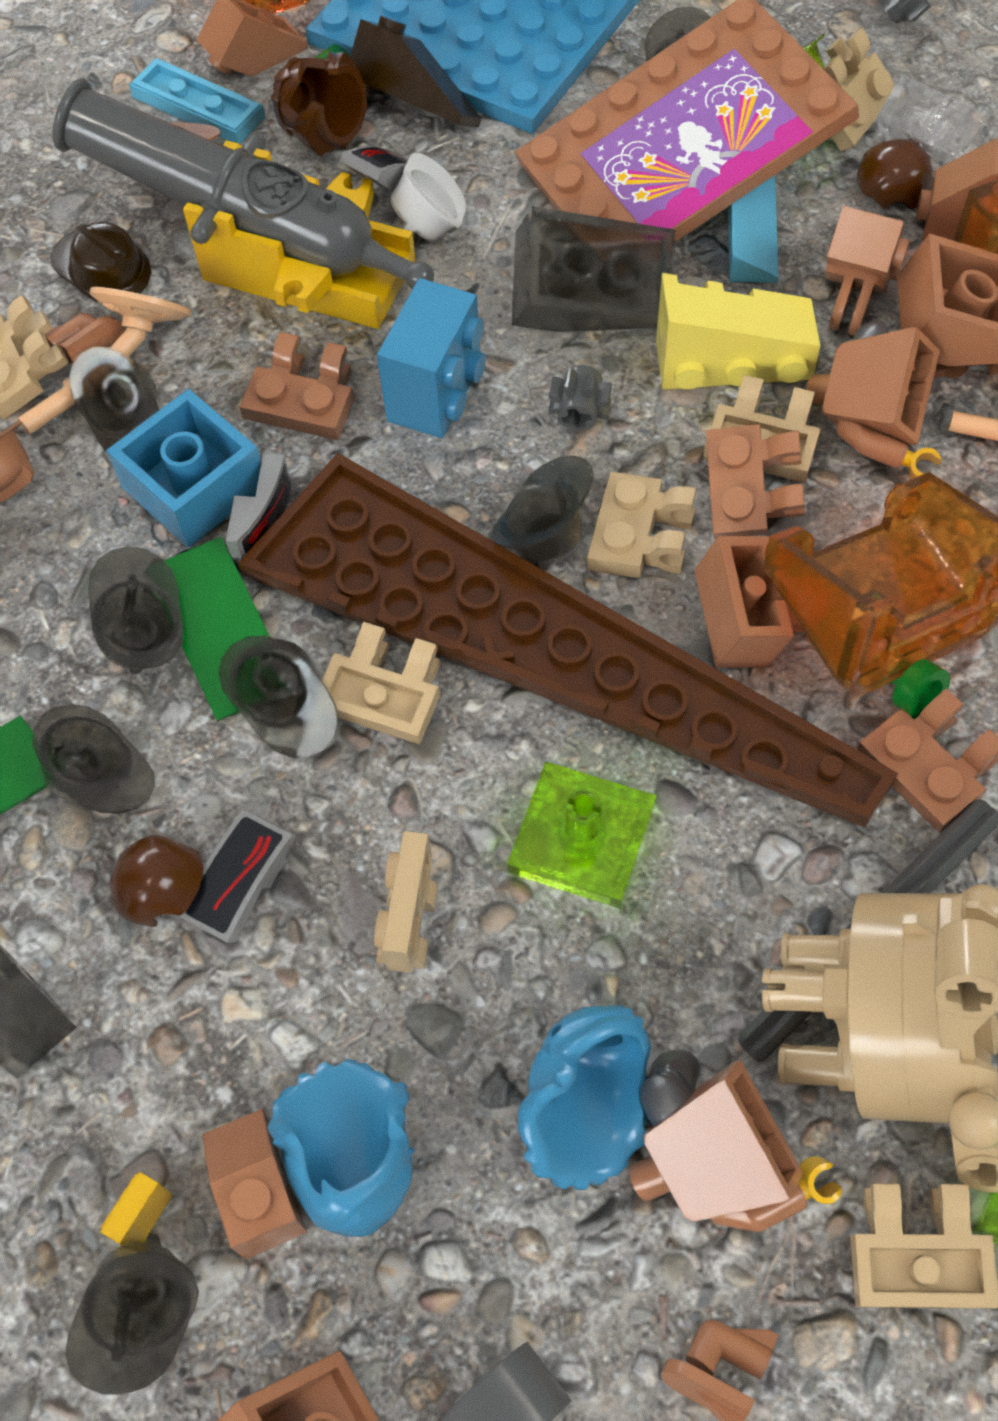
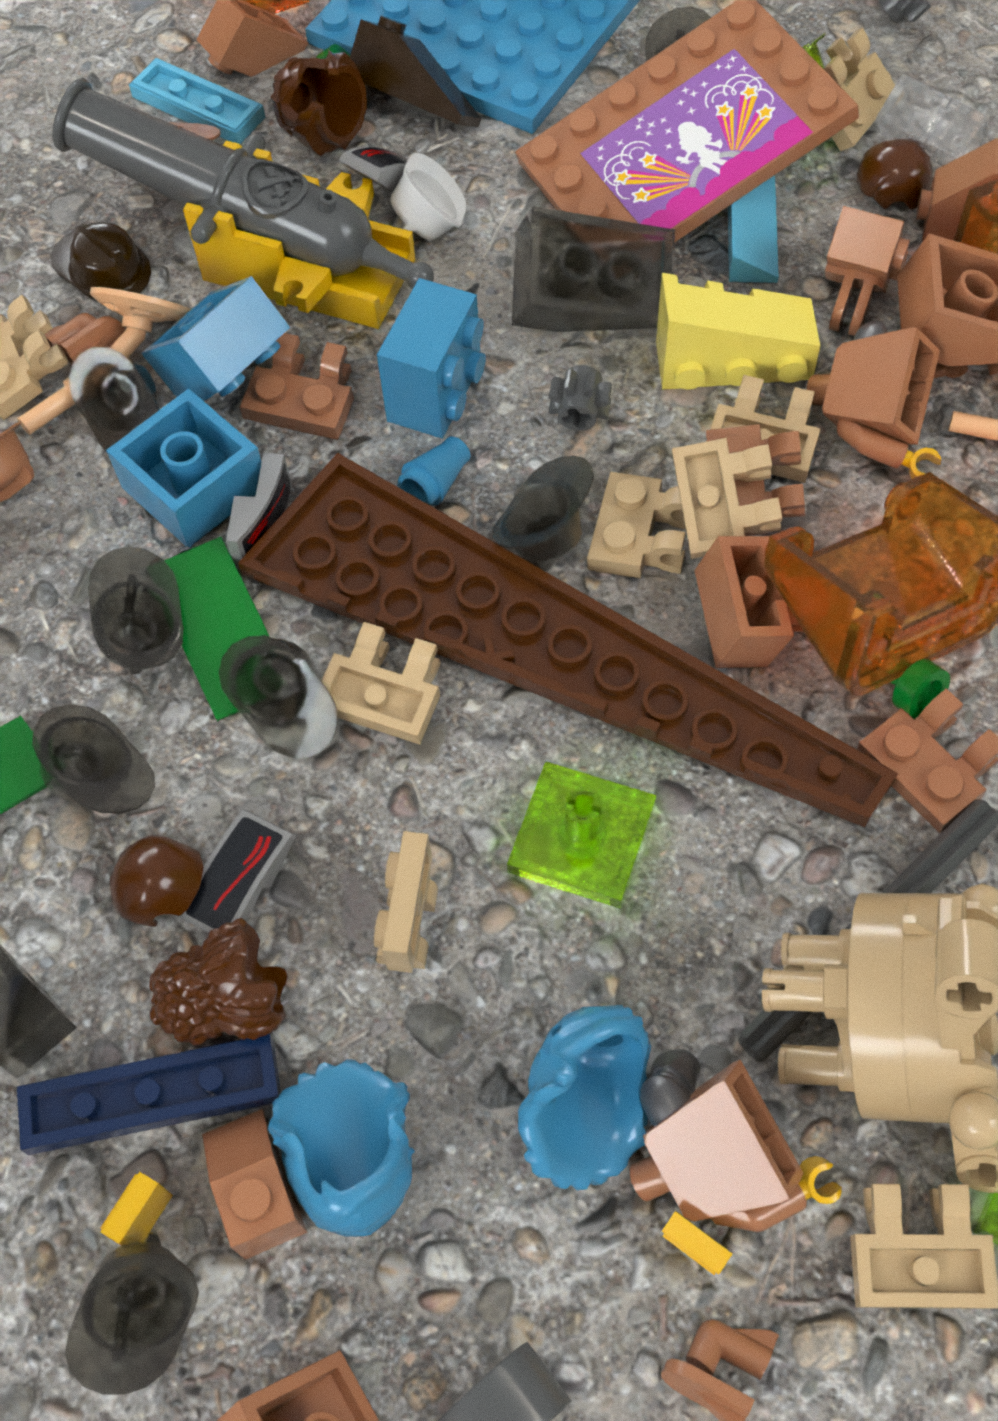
none -> dark blue plate [17,1034,281,1155]
none -> dark azure brick [141,276,290,401]
none -> reddish brown hair [149,918,288,1046]
none -> dark azure cone [398,436,471,506]
none -> yellow tile [662,1211,733,1275]
none -> tan plate [672,438,783,559]

